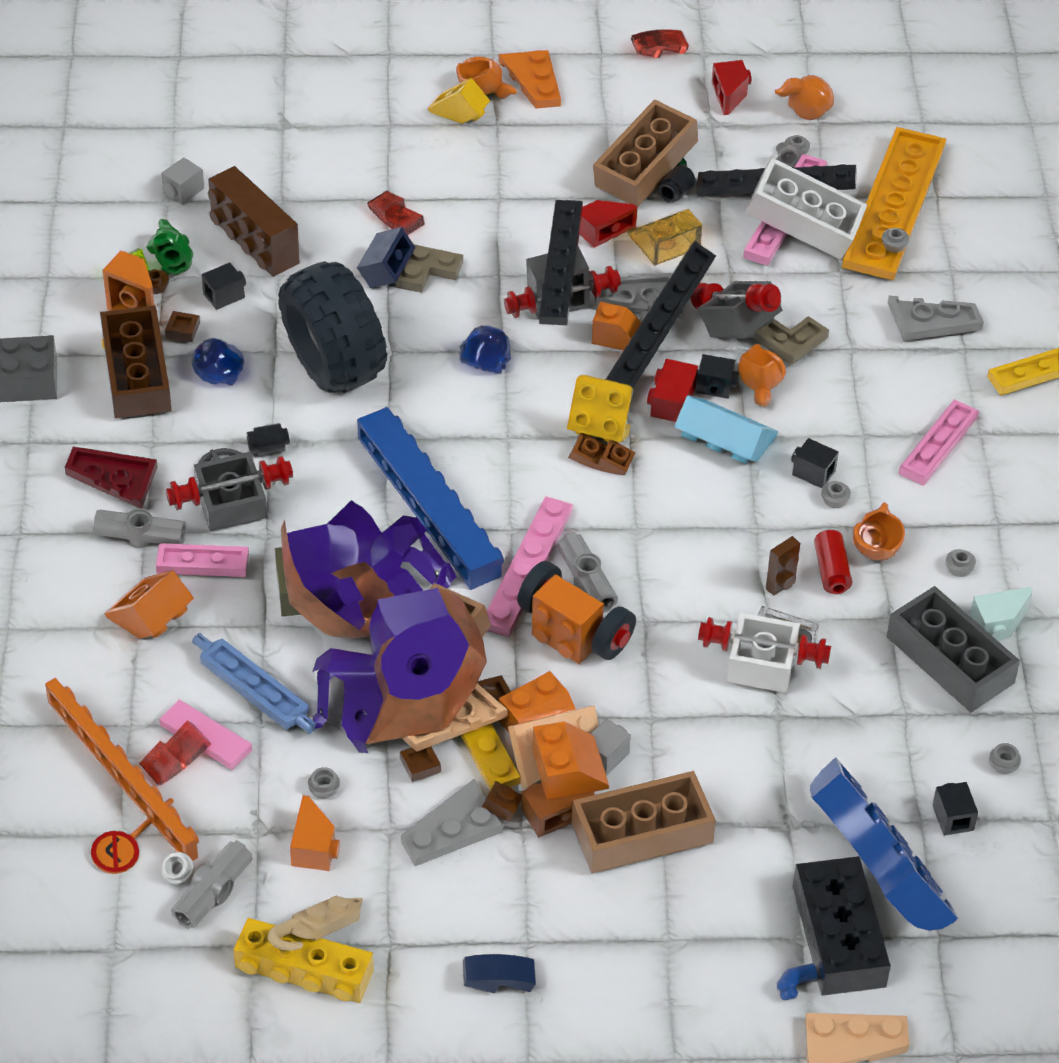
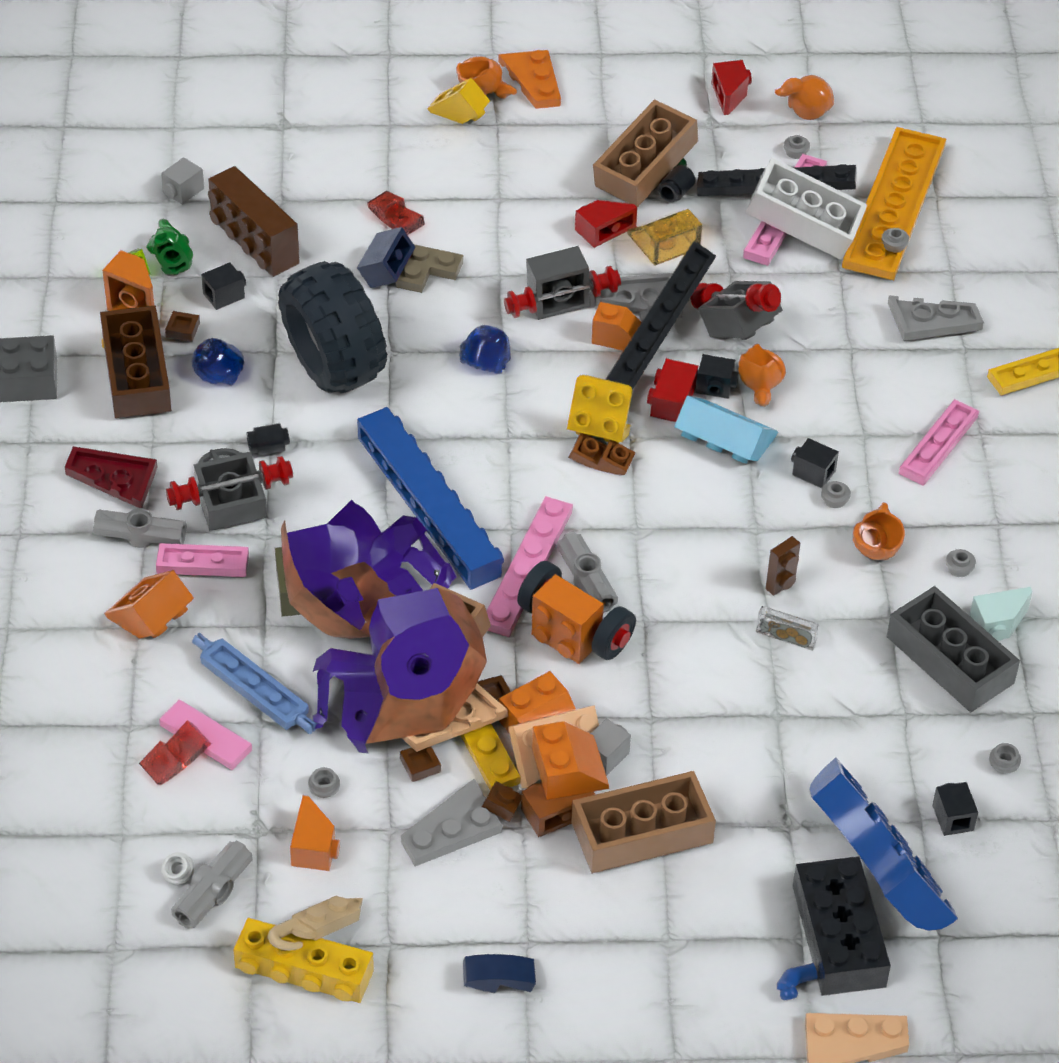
orange plate [45,677,199,861] -> none
piece [91,798,174,874] -> none
reddish brown plate [148,269,169,294] -> none
black plate [539,200,583,326] -> none
clear red slope [630,29,689,58] -> none
white brick [698,613,832,693] -> none
dark tan plate [751,316,829,365] -> none
light grey plate [776,142,802,167] -> none
red brick [814,530,853,595] -> none

